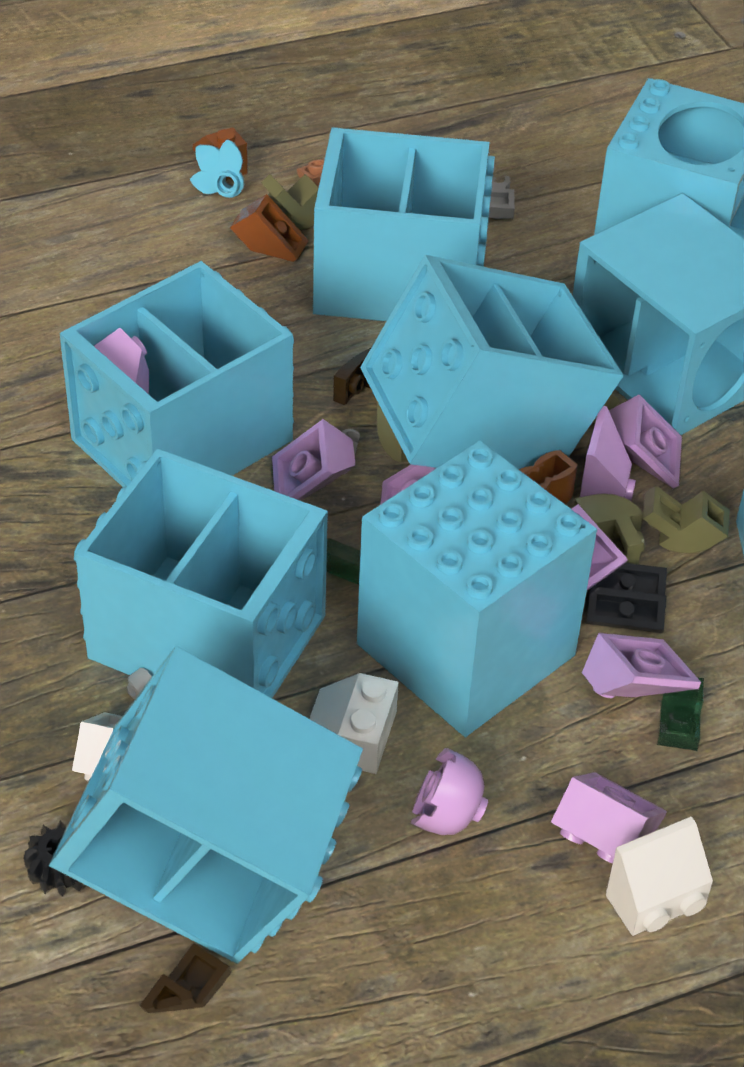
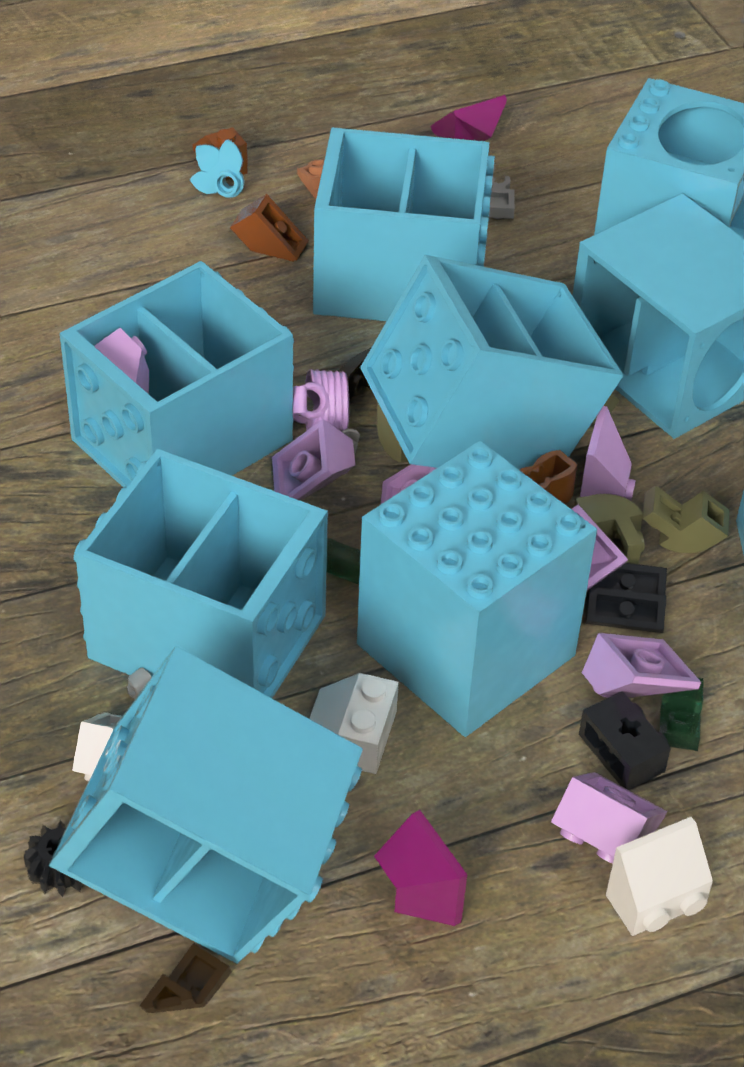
olive brick [261,174,319,230] -> none
lavender cylinder [411,748,488,835] -> none
lavender slope [609,394,682,488] -> none
none -> lavender piece [293,369,349,432]
none -> magenta slope [374,810,467,926]
none -> magenta slope [430,95,507,141]
none -> black brick [579,691,671,790]

